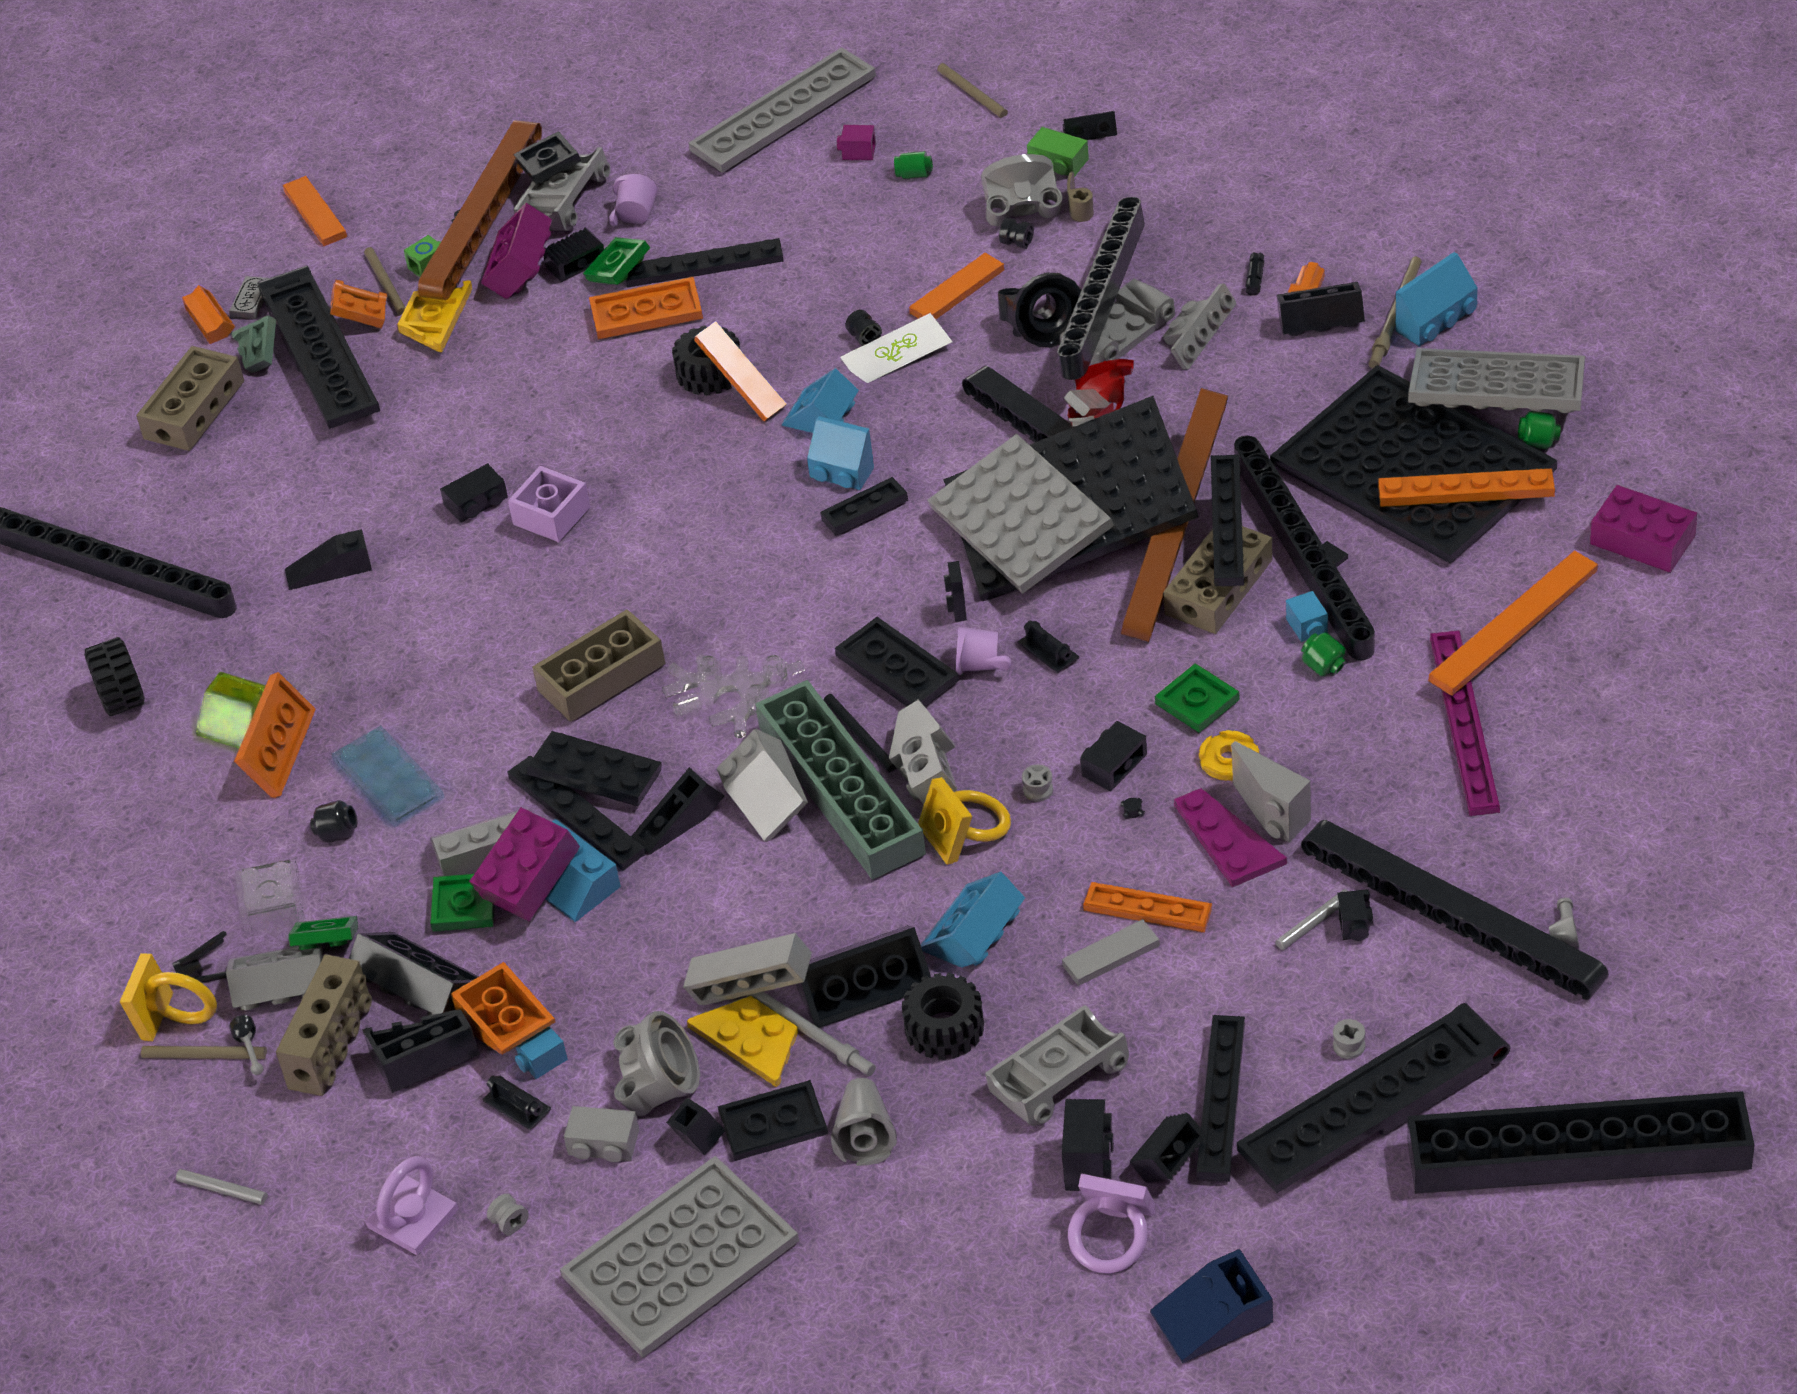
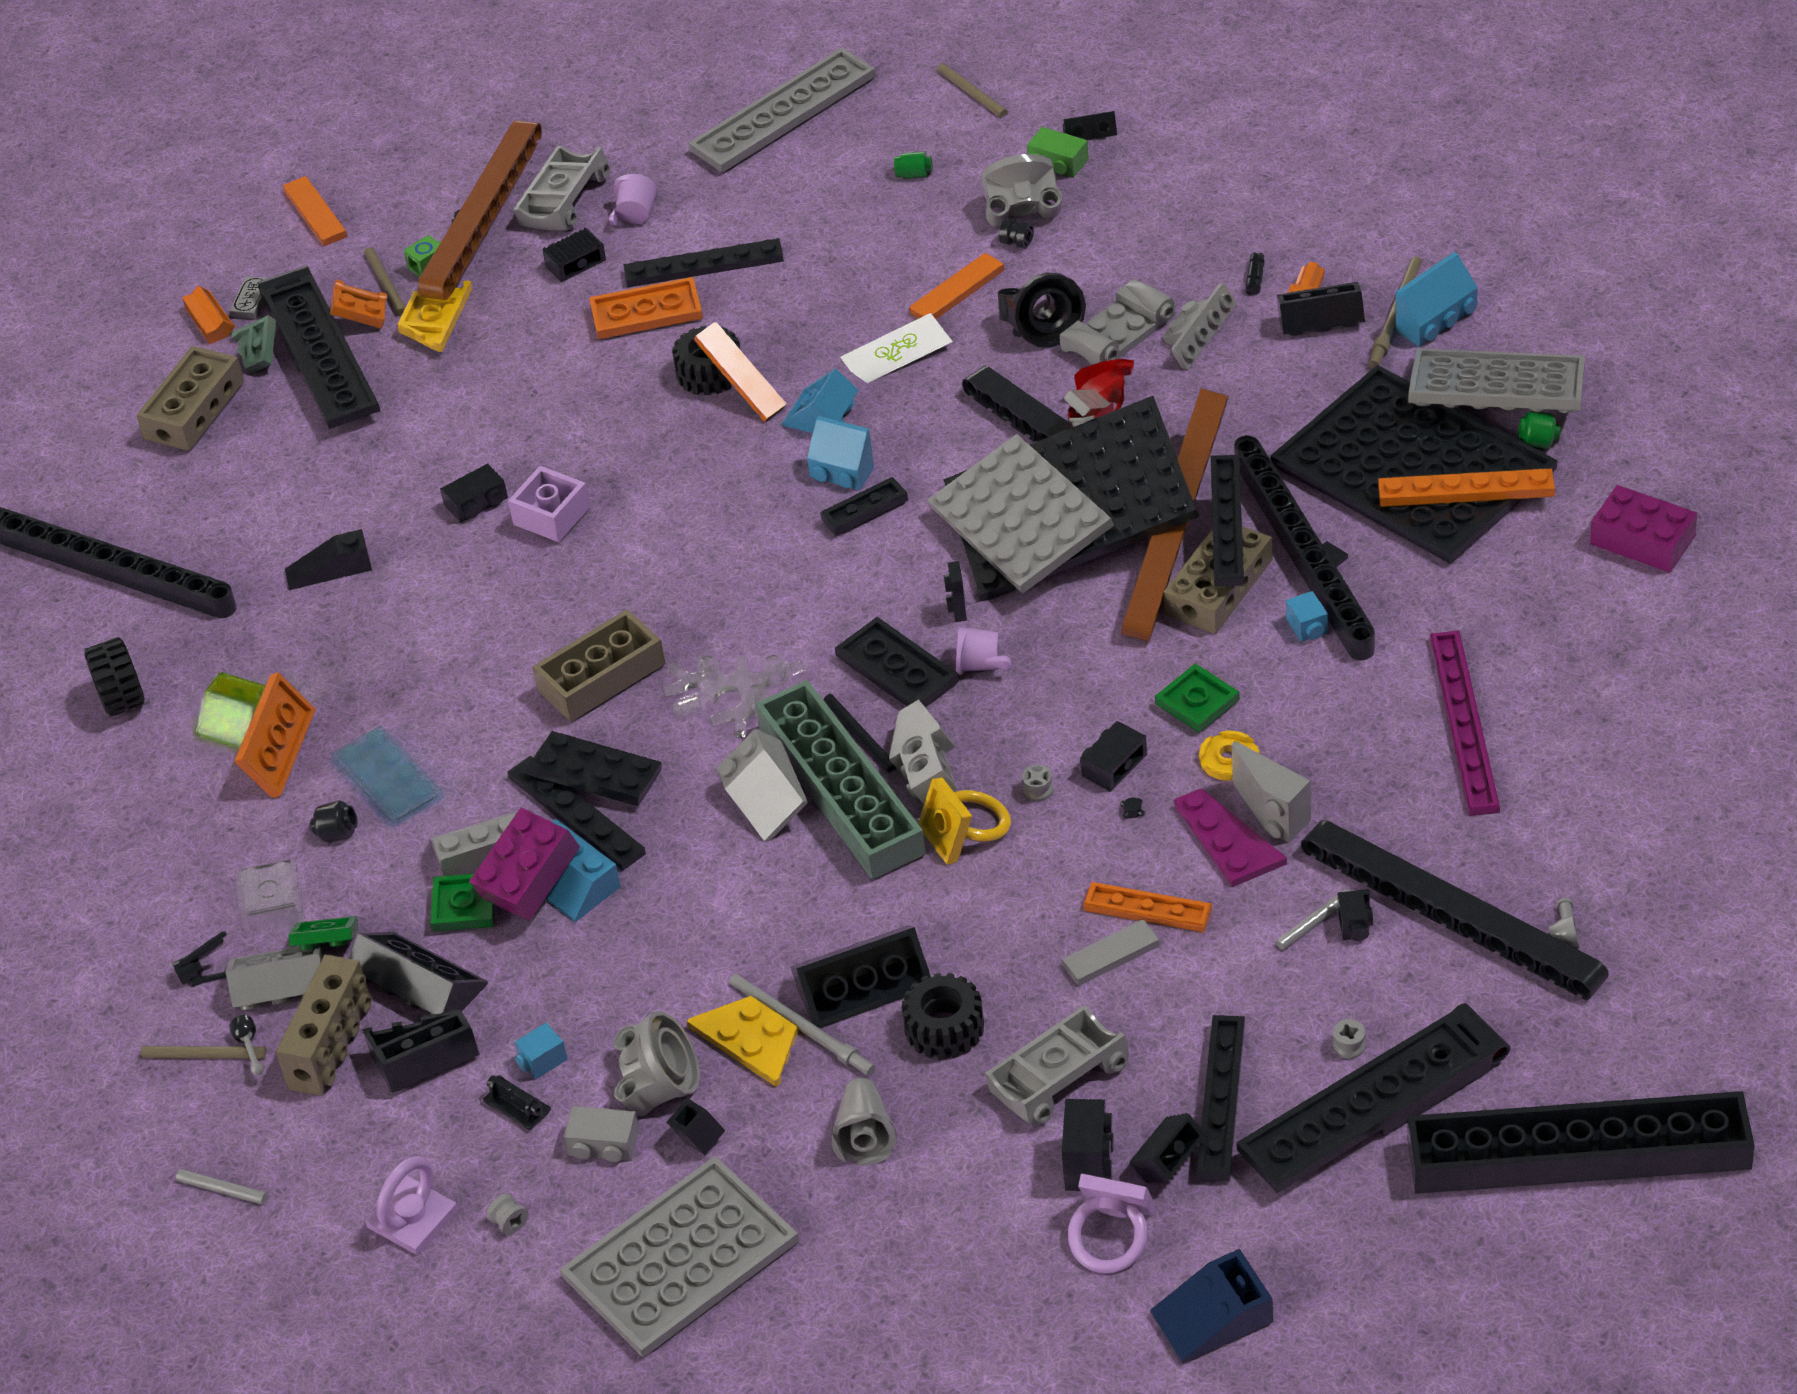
yellow tile [120,953,217,1041] -> none
orange slope [451,962,556,1055] -> none
magenta brick [481,203,552,299] -> none
black plate [513,131,581,184] -> none
green plate [583,237,650,285] -> none
black slope [631,767,725,854] -> none
light grey brick [683,933,812,1005] -> none
black tile [717,1080,828,1161] -> none
magenta brick [837,125,876,160] -> none
black wheel [845,309,882,346] -> none
dark azure slope [921,871,1025,968] -> none
black hinge [1018,620,1079,673] -> none
black beam [1057,197,1145,380] -> none
dark tan panel [1067,172,1094,222] -> none
green head [1301,632,1346,676] -> none
orange tile [1428,550,1598,696] -> none

